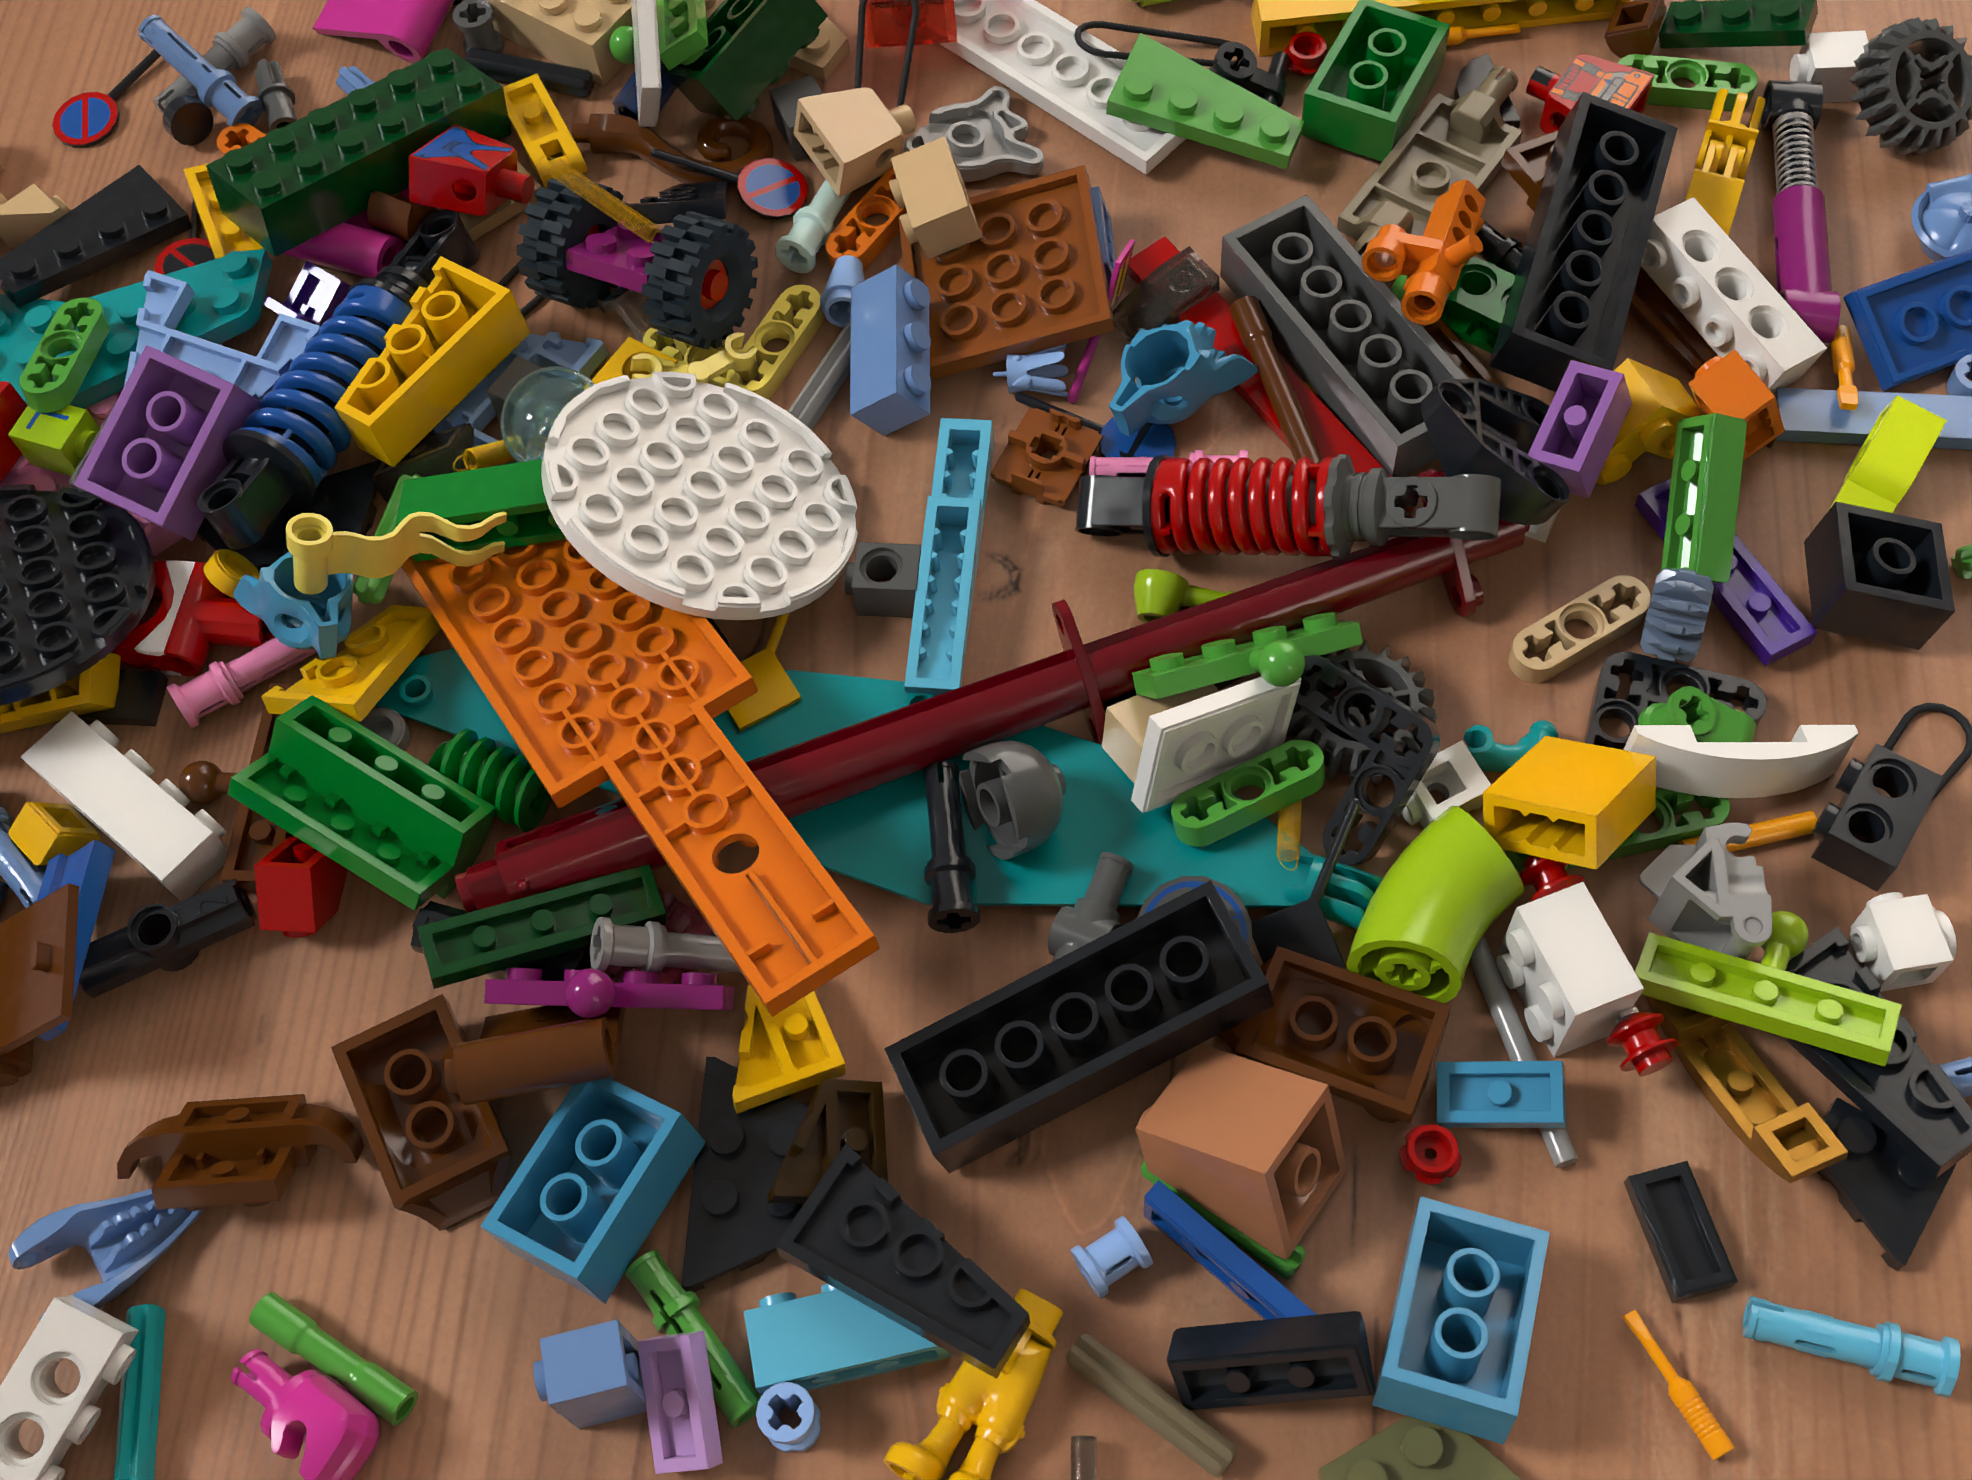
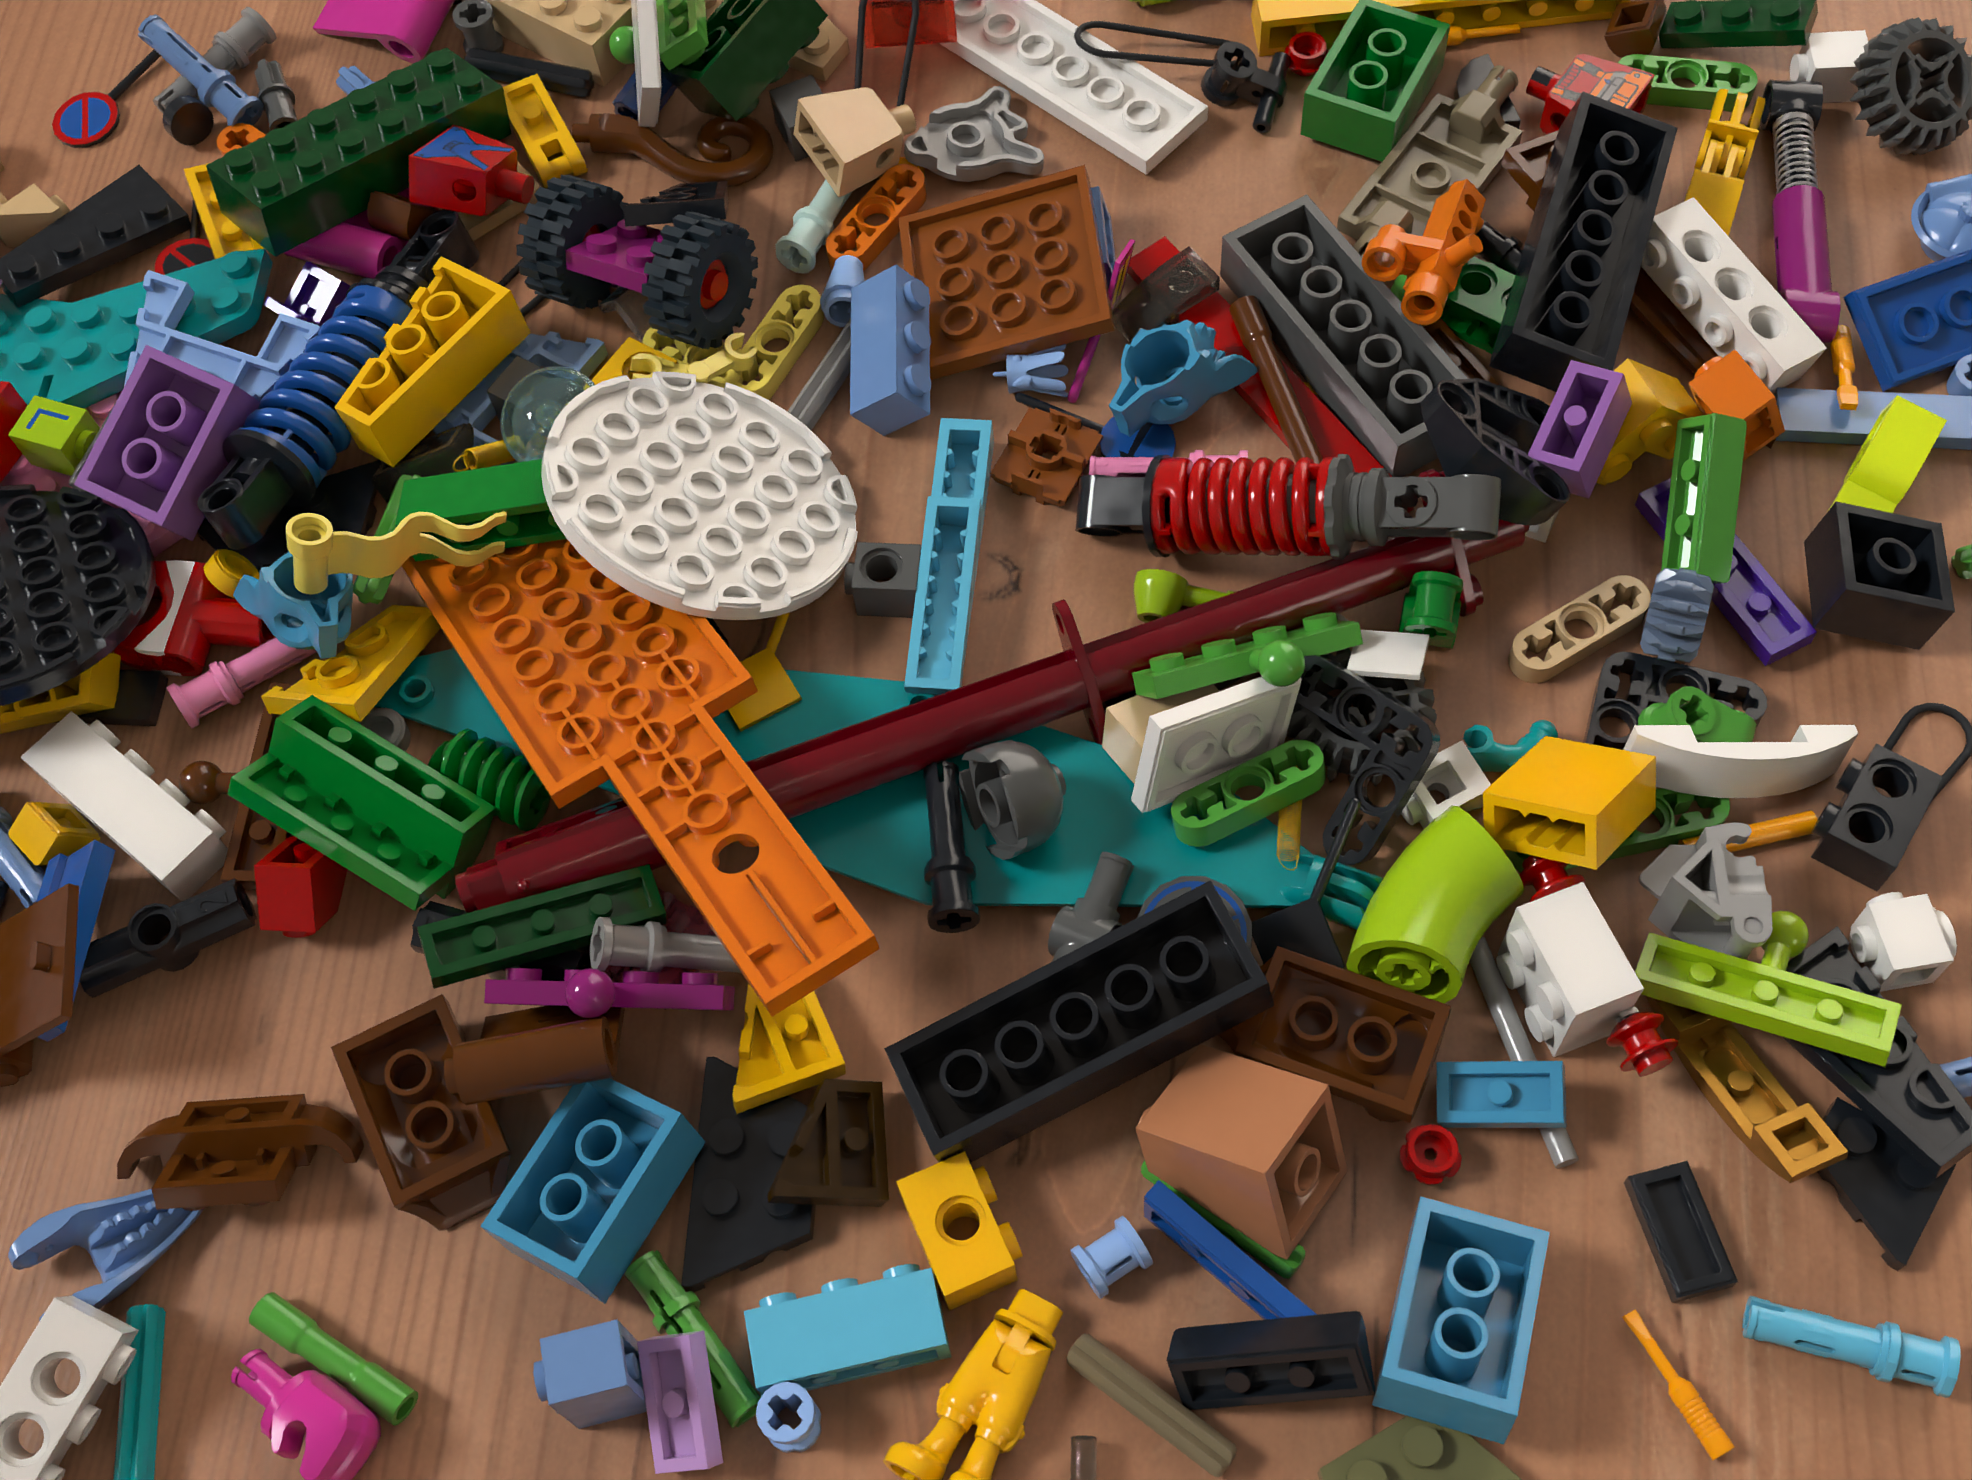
bright green beam [19,298,110,413] -> none
yellow piece [539,156,660,243] -> none
piece [650,149,808,220] -> none
black wing [776,1144,1030,1379] -> none
tan brick [889,136,982,260] -> none
bright green wing [1106,33,1305,170] -> none
none -> yellow brick [896,1151,1023,1311]
none -> white piece [1336,614,1430,680]
none -> green piece [1398,571,1463,649]

